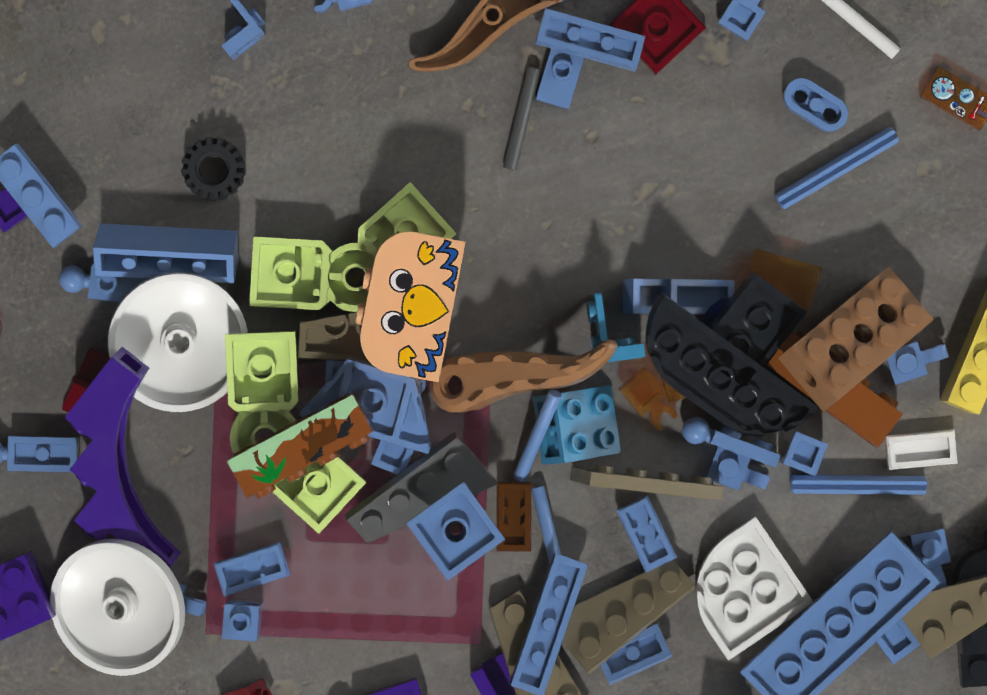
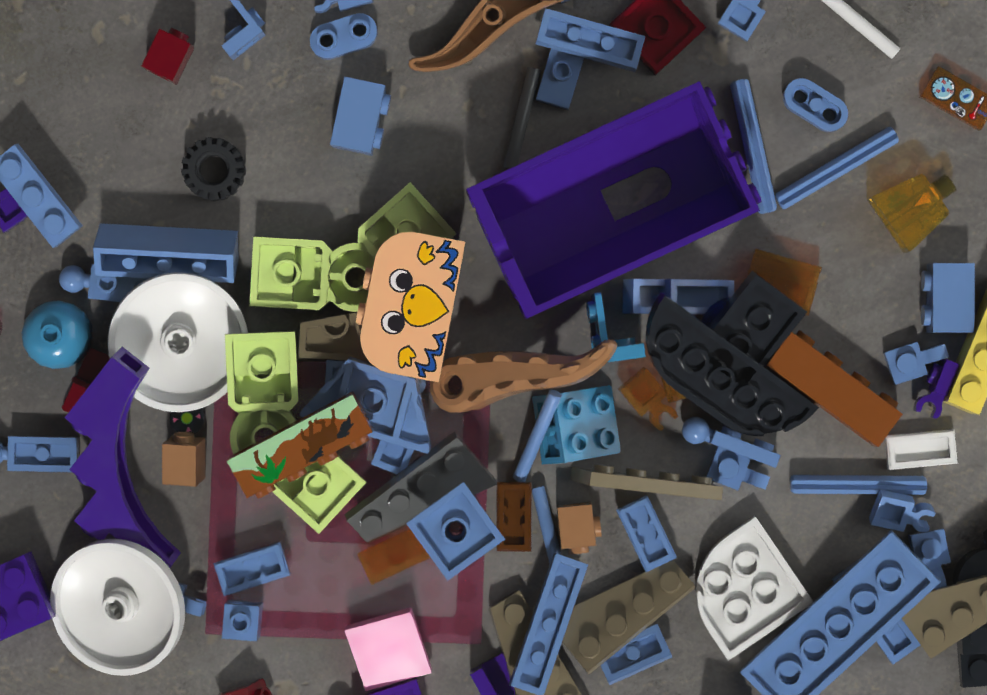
medium nougat brick [778,266,934,412] -> none
medium blue panel [779,431,828,476] -> none
none -> dark azure cylinder [22,301,92,369]
none -> dark red brick [141,27,194,85]
none -> medium nougat brick [162,432,206,487]
none -> black tile [170,408,205,434]
none -> medium blue plate [310,13,378,60]
none -> medium blue brick [330,76,391,156]
none -> bright pink tile [344,607,432,691]
none -> clear orange plate [357,529,431,585]
none -> dark purple panel [466,81,762,319]
none -> medium nougat brick [556,502,602,554]
none -> medium blue axle [730,79,777,214]
none -> clear yellow torso [867,174,957,253]
none -> medium blue plate [869,489,936,532]
none -> dark purple plate [914,359,960,419]
none -> medium blue brick [921,263,975,333]

